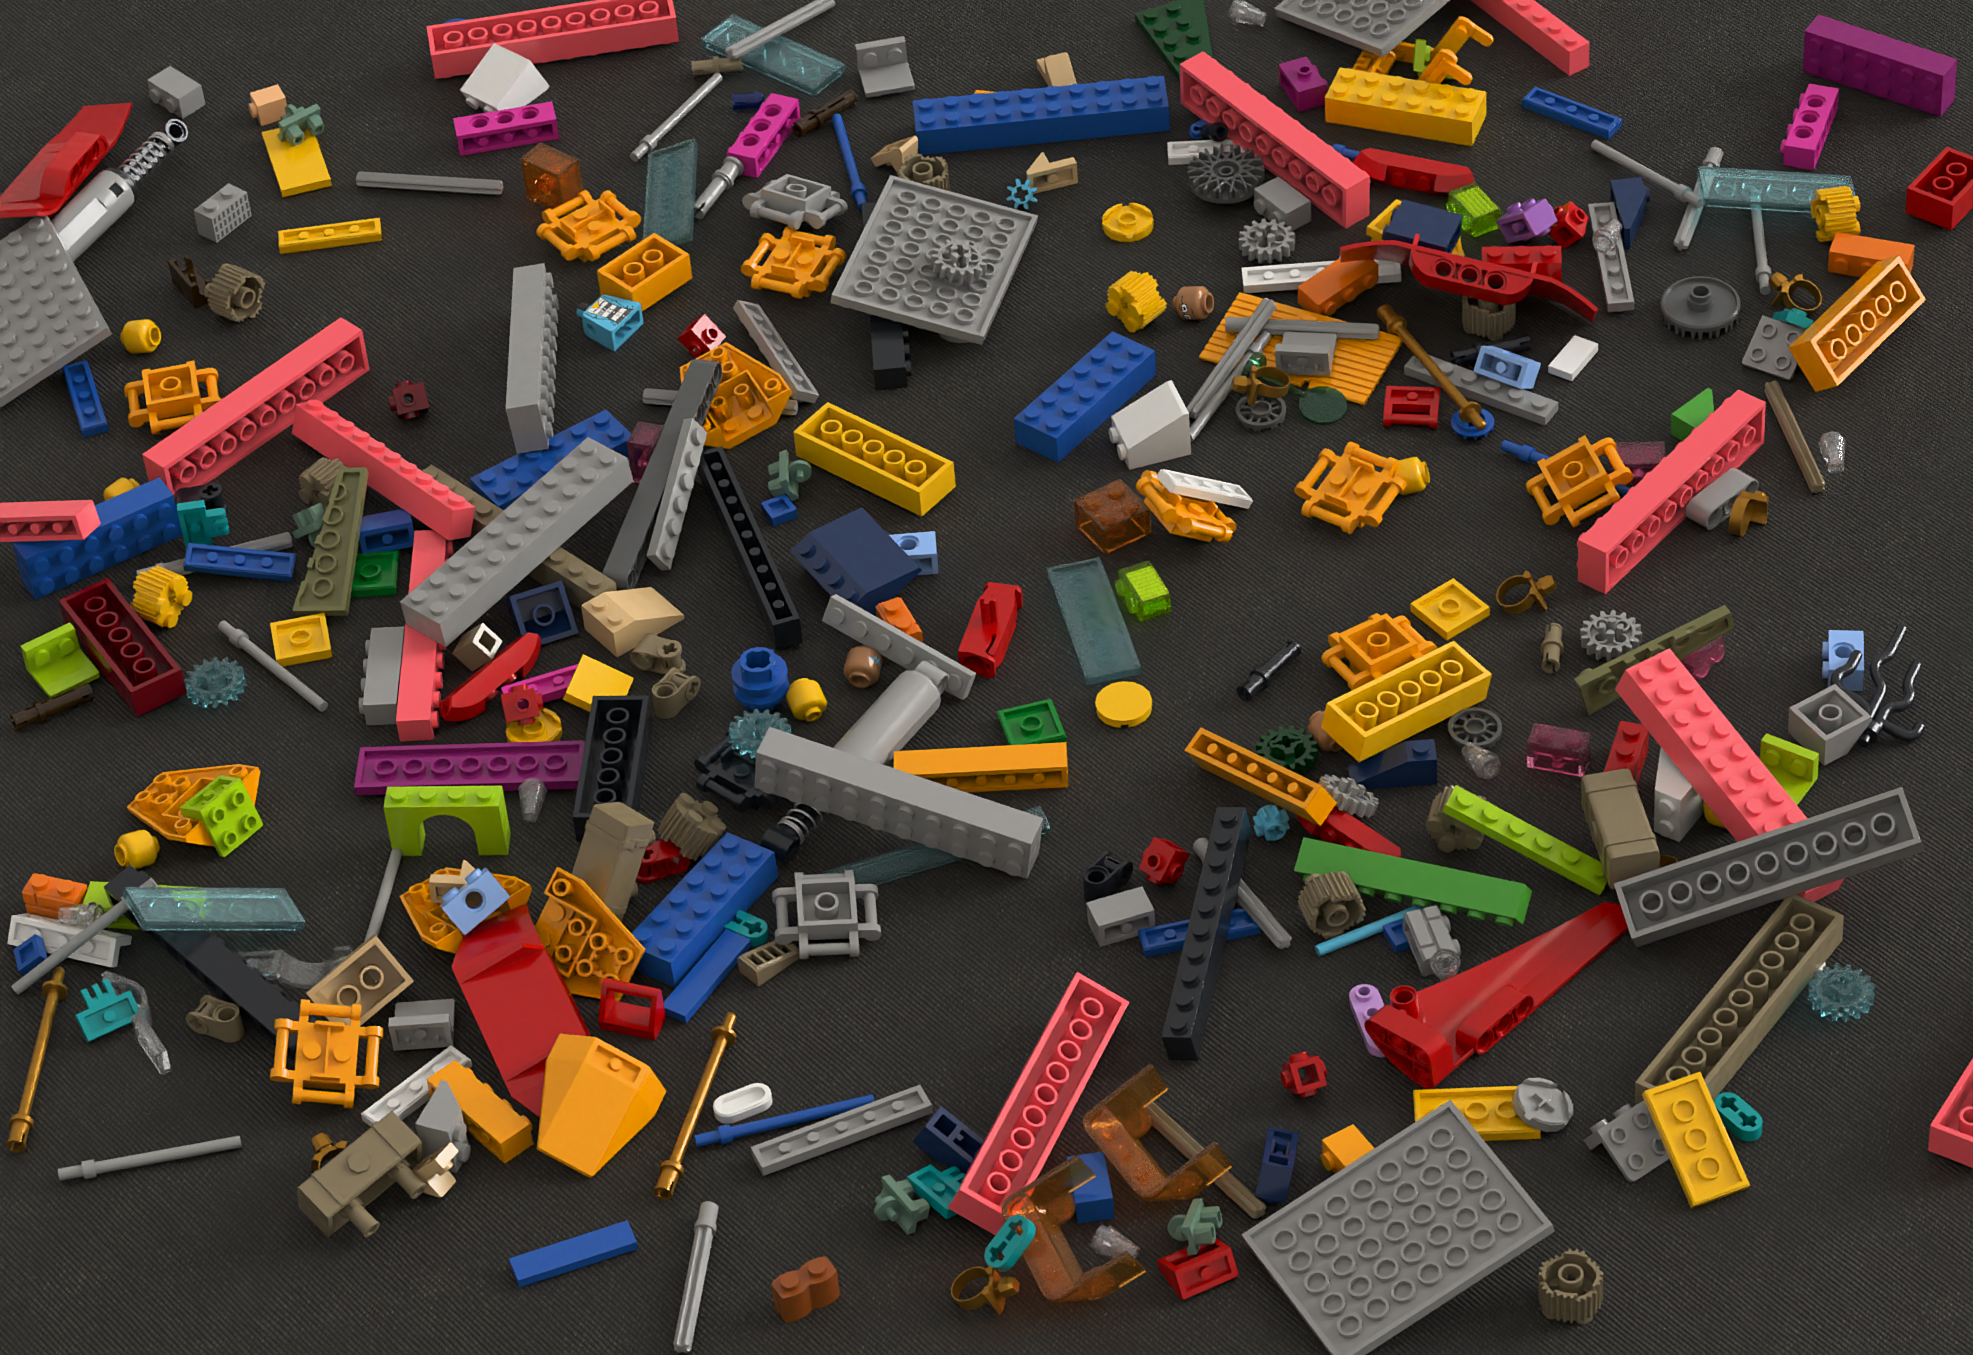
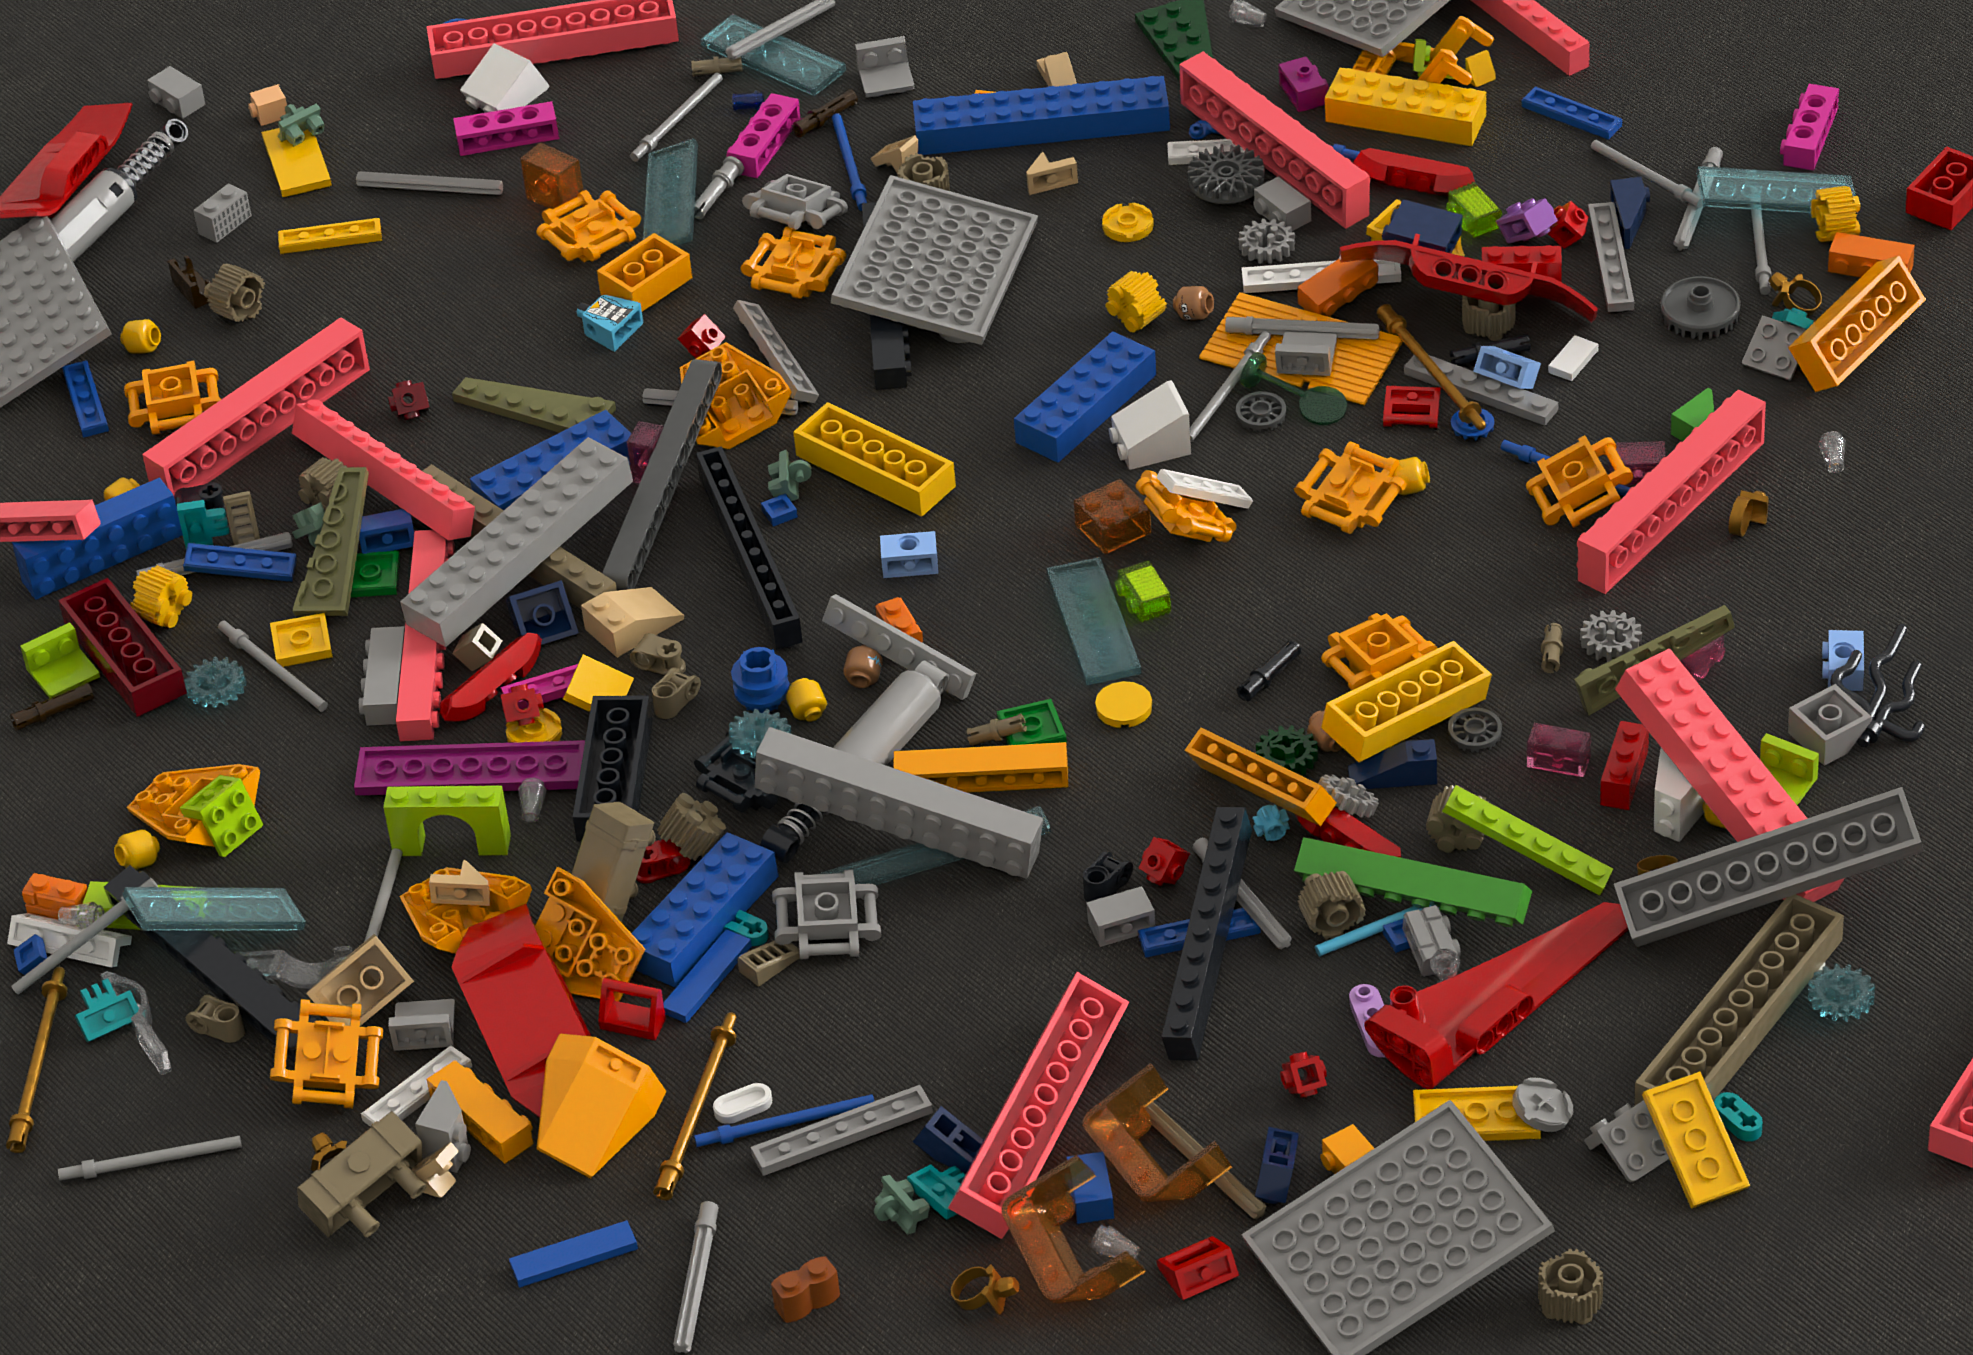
light blue brick [440,867,510,935] -> none
light grey brick [506,263,559,454] -> none
light grey plate [647,418,707,571] -> none
dark blue slope [790,508,922,616] -> none
light grey gear [930,239,988,284] -> none
red piece [958,582,1023,679] -> none
teal beam [984,1215,1036,1272] -> none
medium azure gear [1007,179,1038,210] -> none
sand green hips [1168,1198,1222,1255] -> none
light grey axle [1186,298,1276,420] -> none
black pin [1200,122,1228,142] -> none
pearl gold piece [1231,365,1291,406] -> none
yellow tile [1410,578,1490,640] -> none
clear cone [1462,742,1501,779] -> none
pearl gold piece [1496,570,1558,614] -> none
dark tan piece [1581,768,1660,889] -> none
clear cone [1592,220,1622,253] -> none
light grey beam [1685,468,1759,530] -> none
dark tan axle [1764,381,1825,494] -> none
magenta brick [1803,15,1957,117] -> none
none -> dark tan slope [223,491,260,545]
none -> olive wing [452,377,616,433]
none -> dark tan pin [967,714,1027,746]
none -> yellow slope [1465,50,1496,87]

